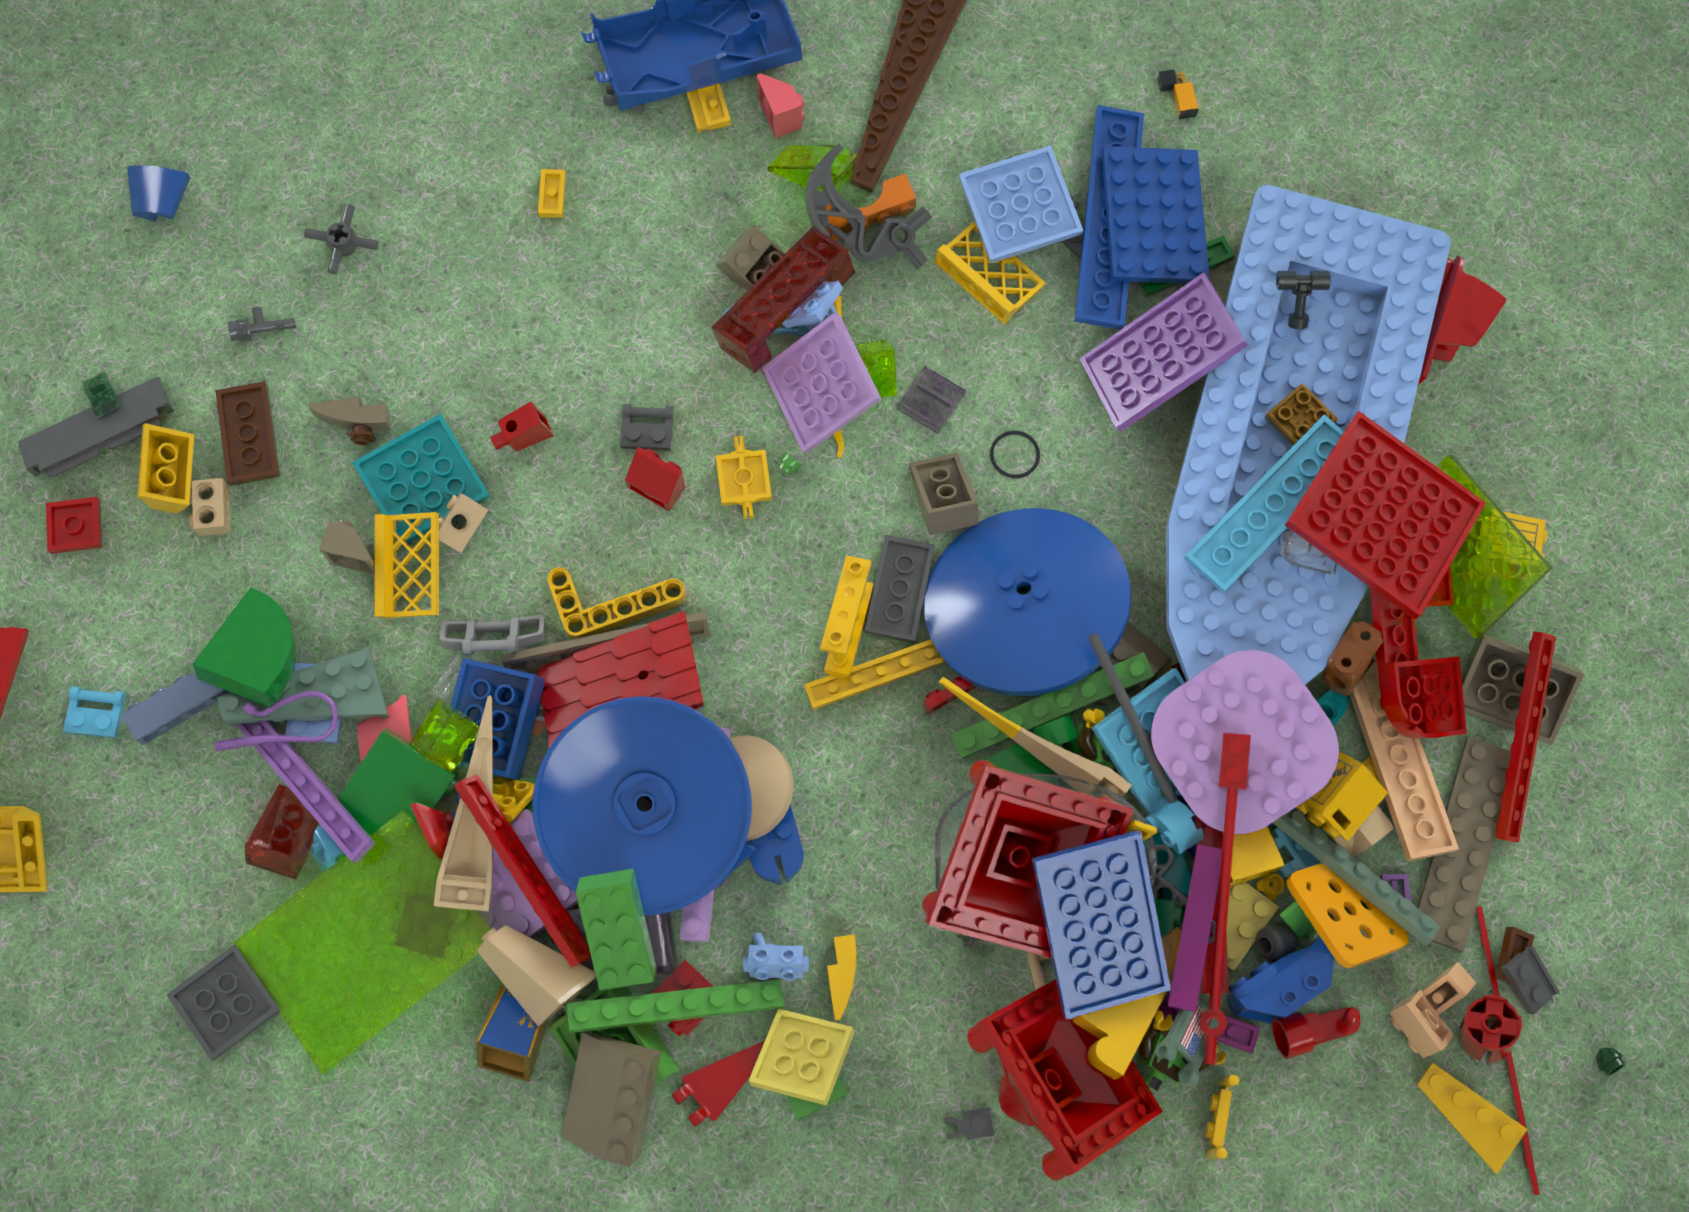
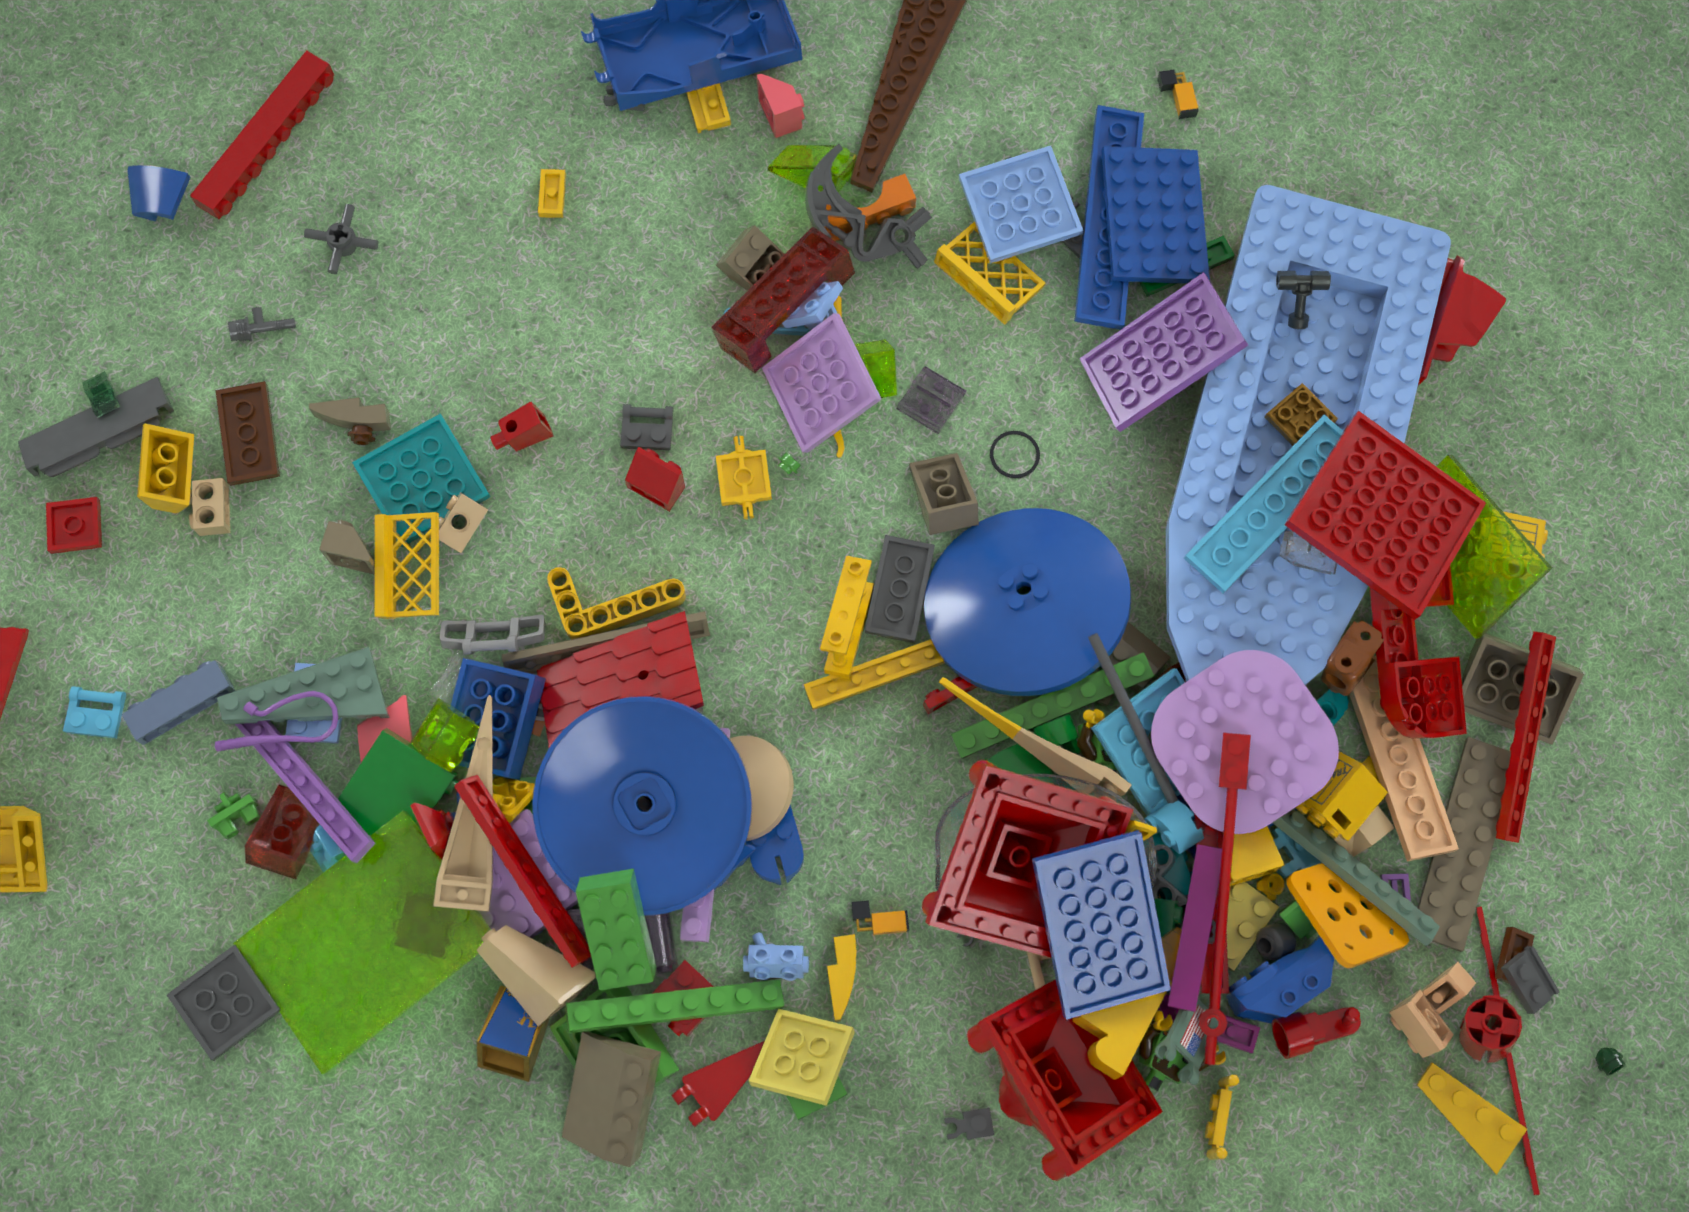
green brick [192,587,297,707] -> none
none -> red brick [190,50,334,220]
none -> bright green hips [207,792,261,839]
none -> light orange piece [851,900,909,935]

